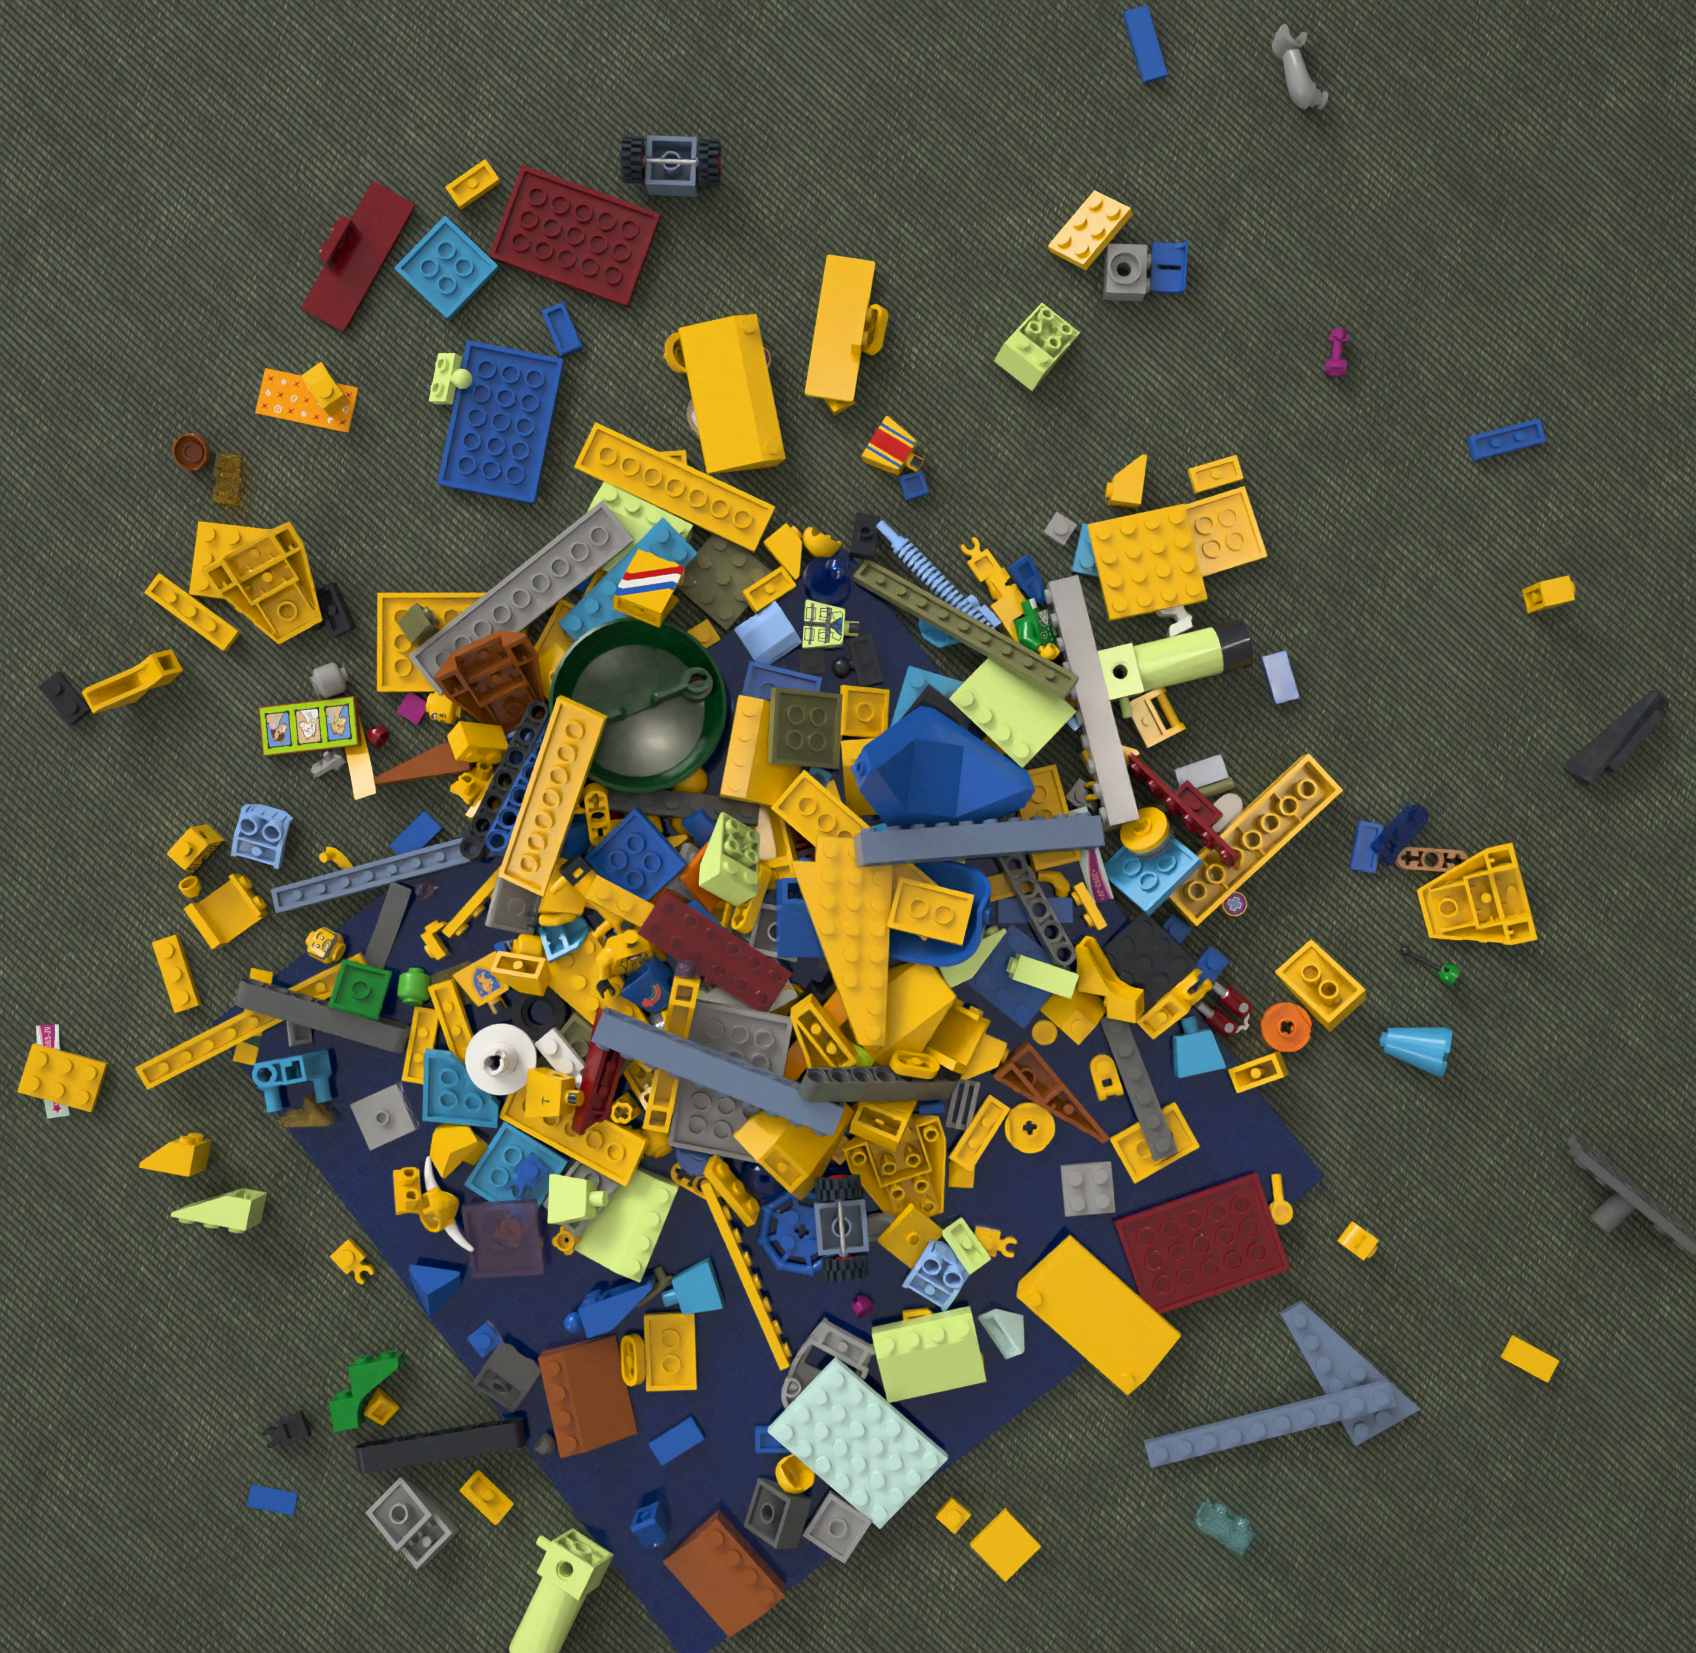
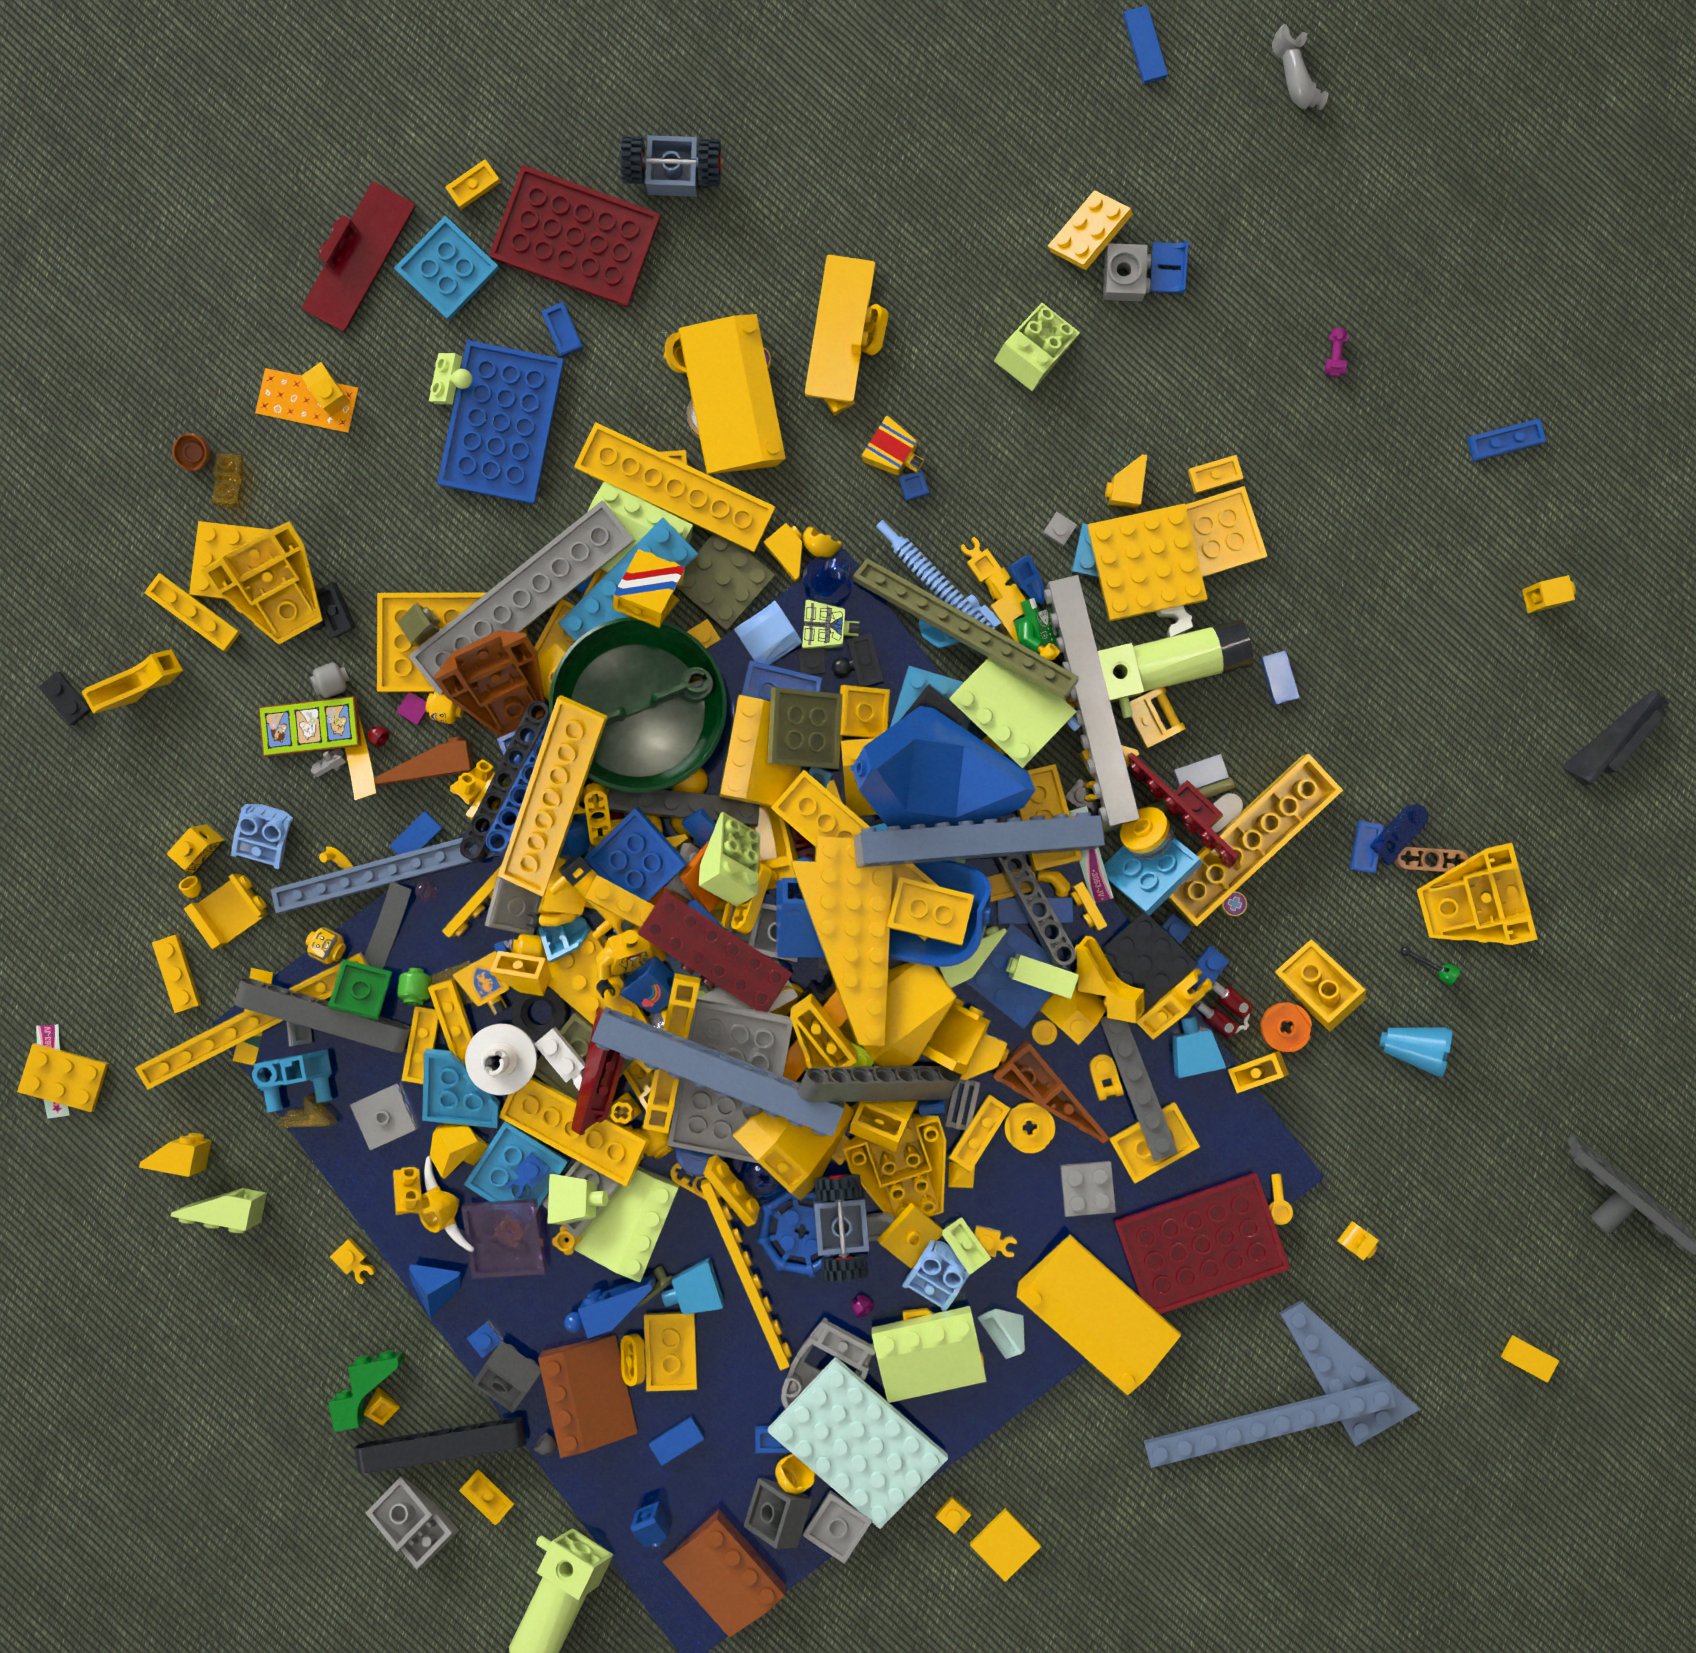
blue sticker [247,1484,298,1515] -> none
black plate [262,1410,311,1448] -> none
yellow bracket [420,920,450,960] -> none
yellow brick [447,721,509,764] -> none
yellow torso [525,1067,585,1118] -> none
hinge [674,959,696,979] -> none
yellow plate [741,565,797,614] -> none
black plate [849,512,881,561] -> none
yellow plate [889,1050,940,1079] -> none
clear light blue brick [1193,1498,1255,1556] -> none

